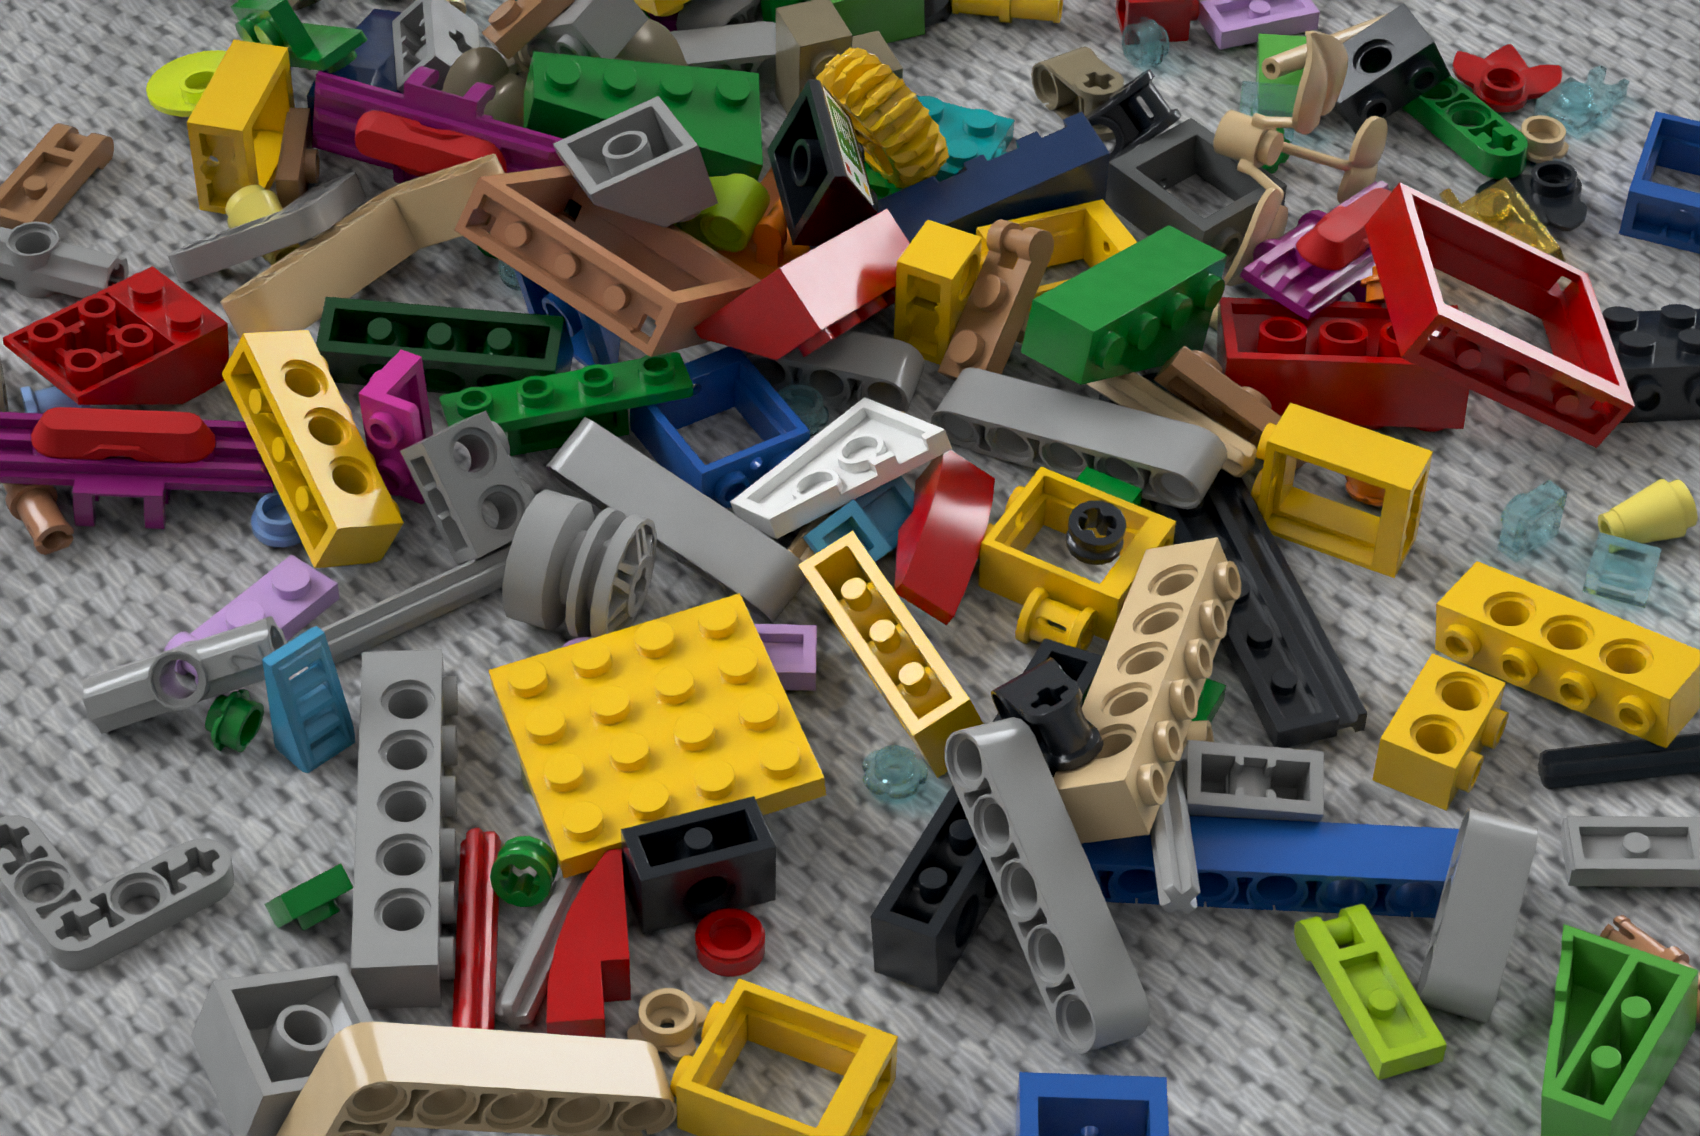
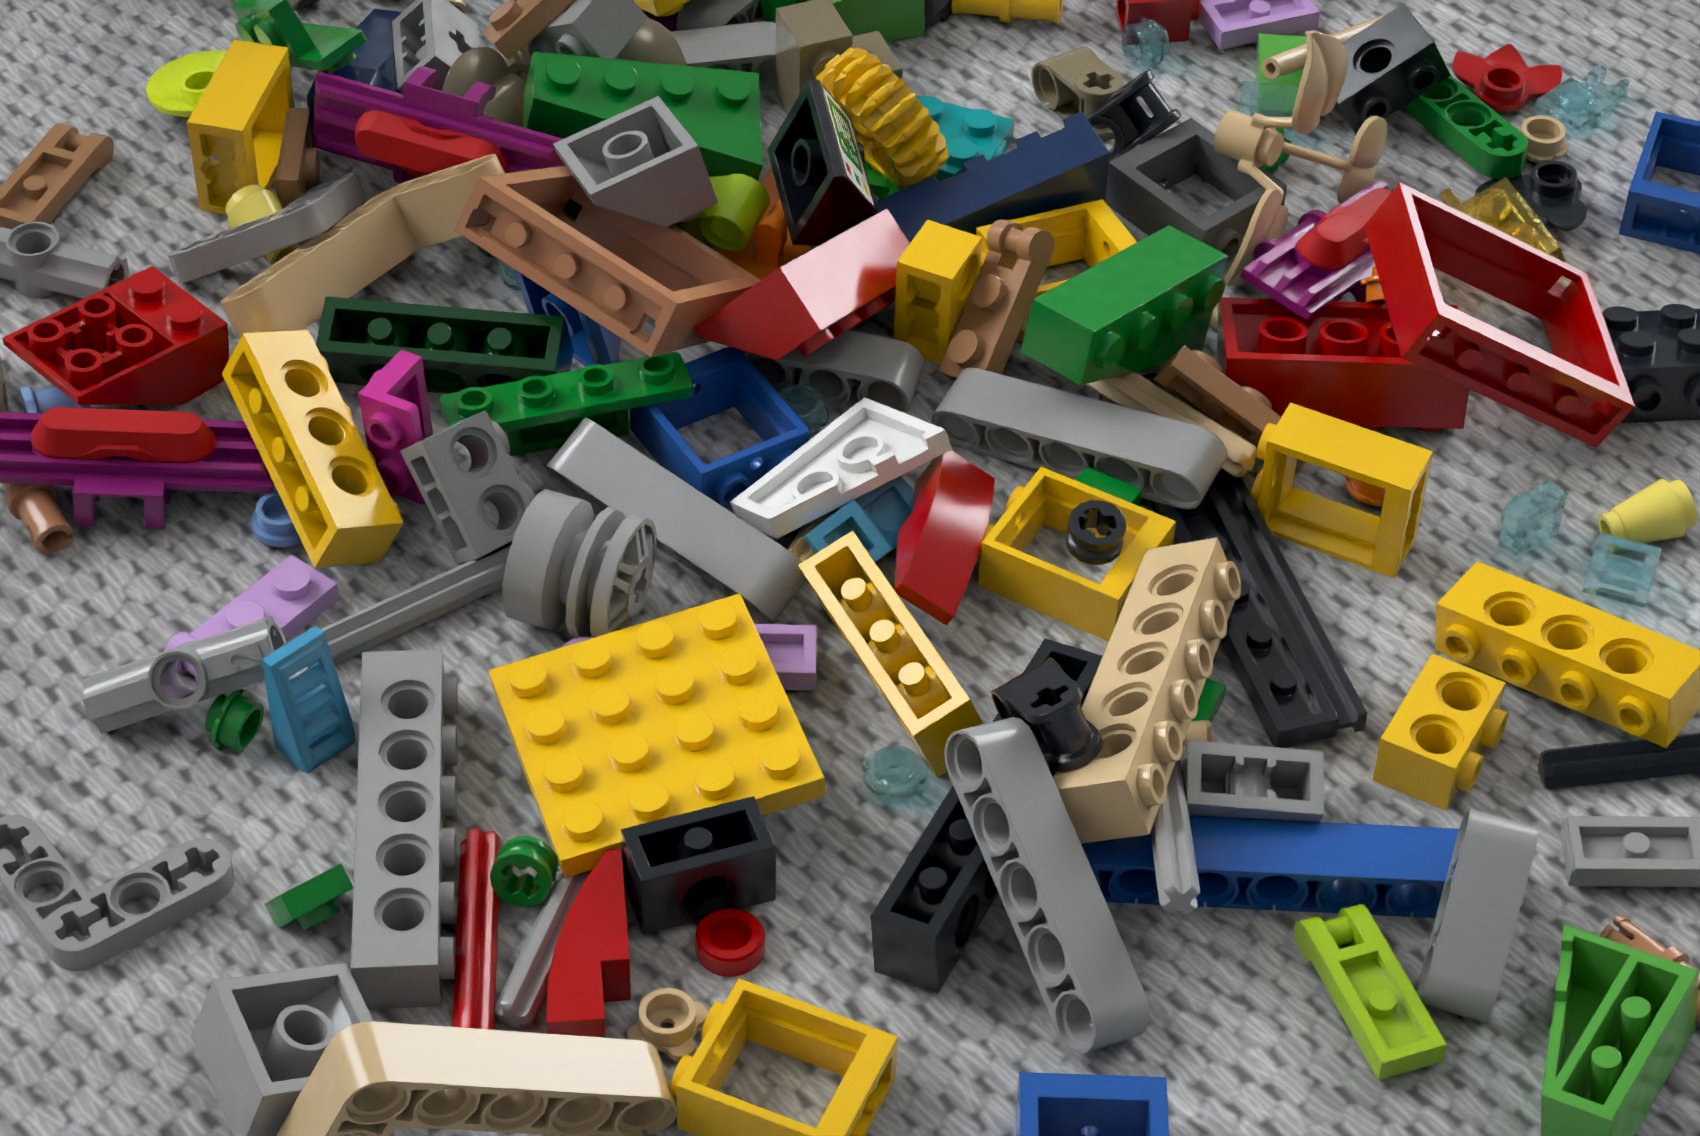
yellow bush [1015,587,1099,651] -> none

